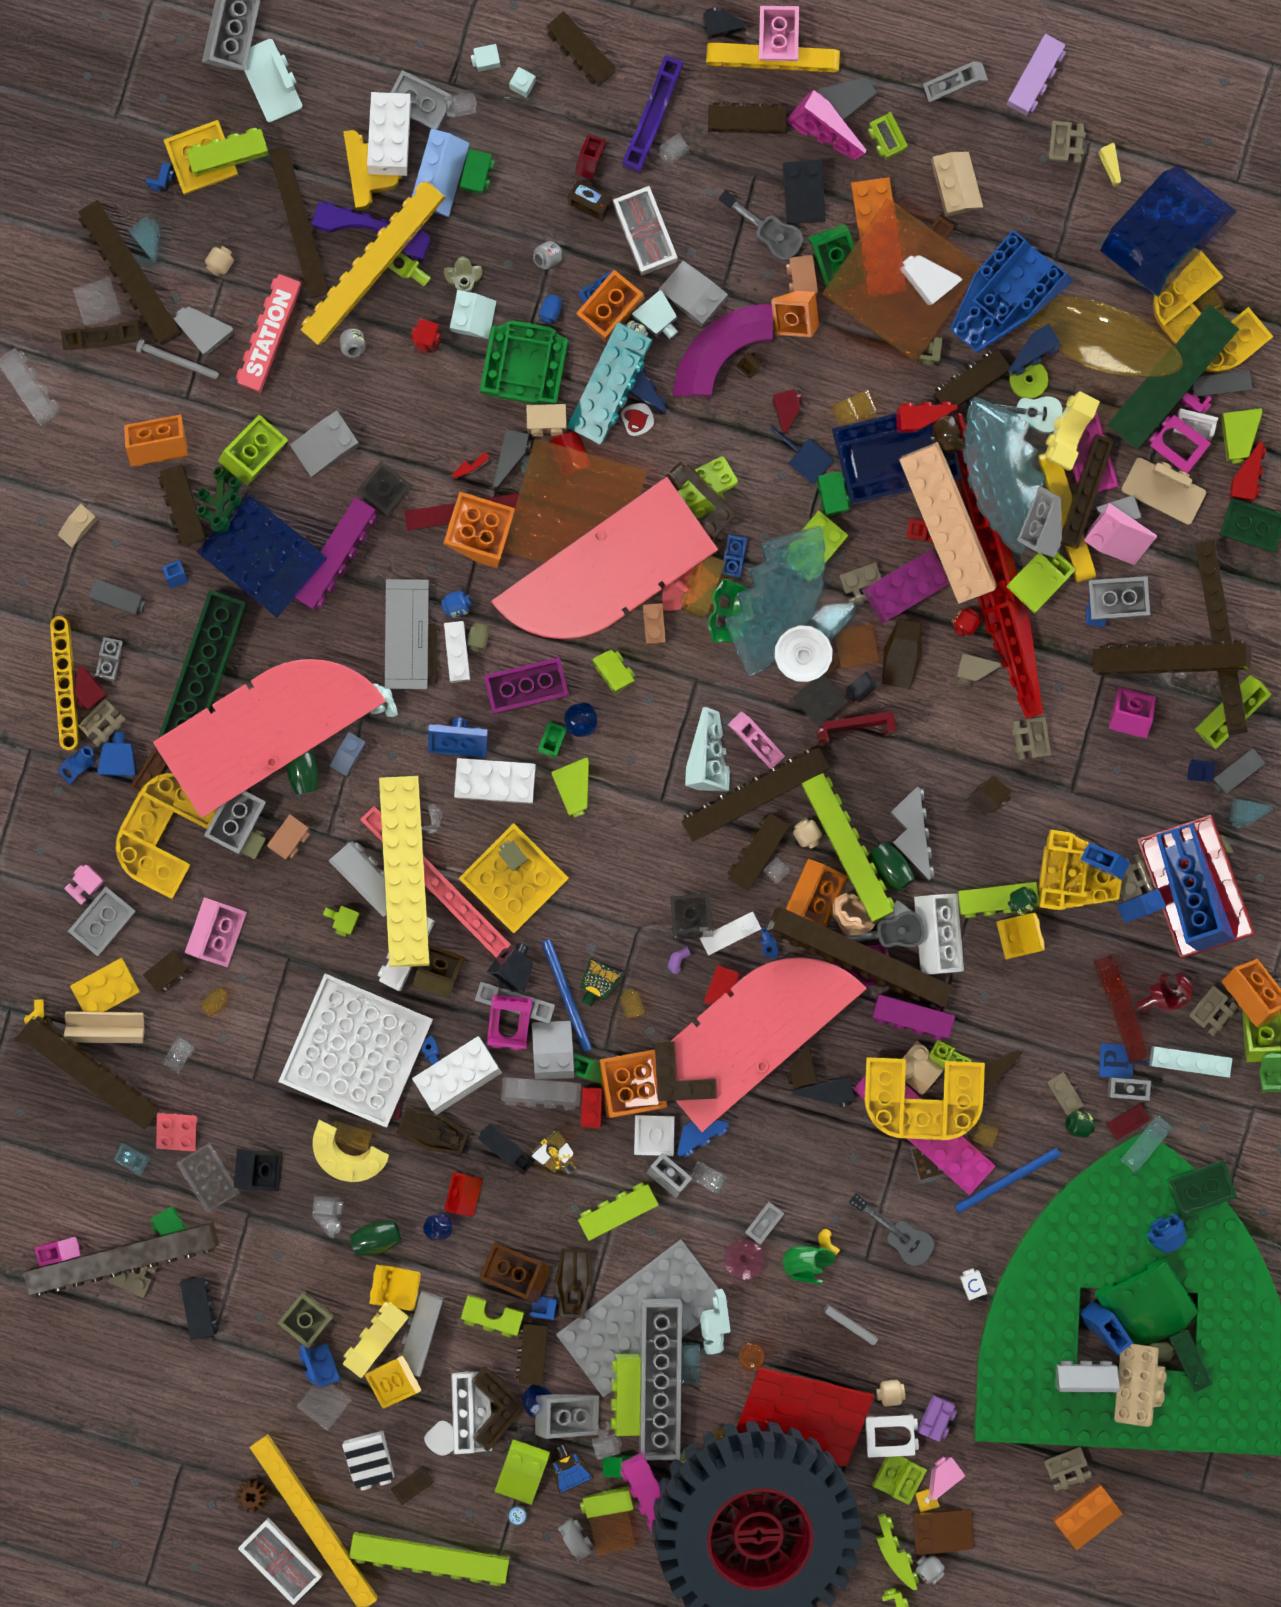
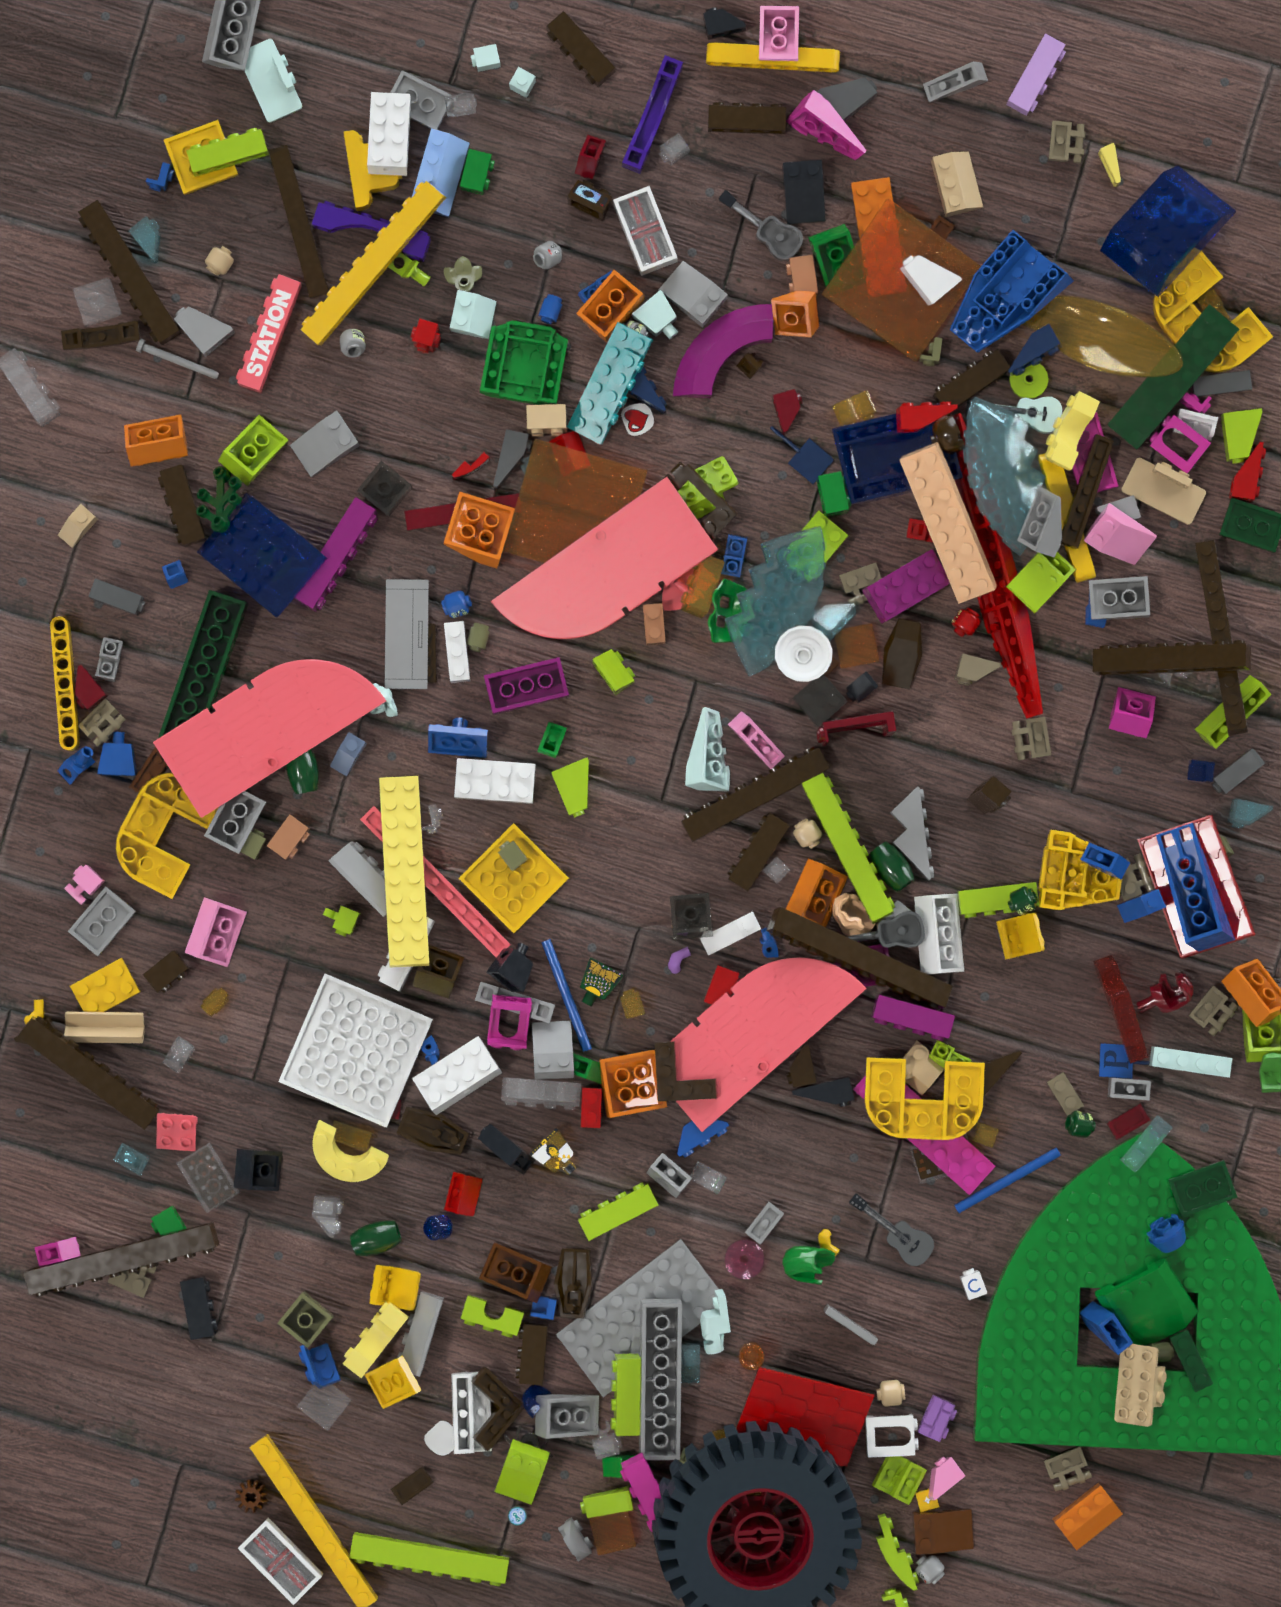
slope [342,1431,395,1491] -> none
torso [551,1443,594,1494] -> none
clear blue helmet [564,703,597,737] -> none
white plate [634,1115,674,1156] -> none
lime window [867,112,908,160] -> none
slope [1056,1361,1120,1392] -> none

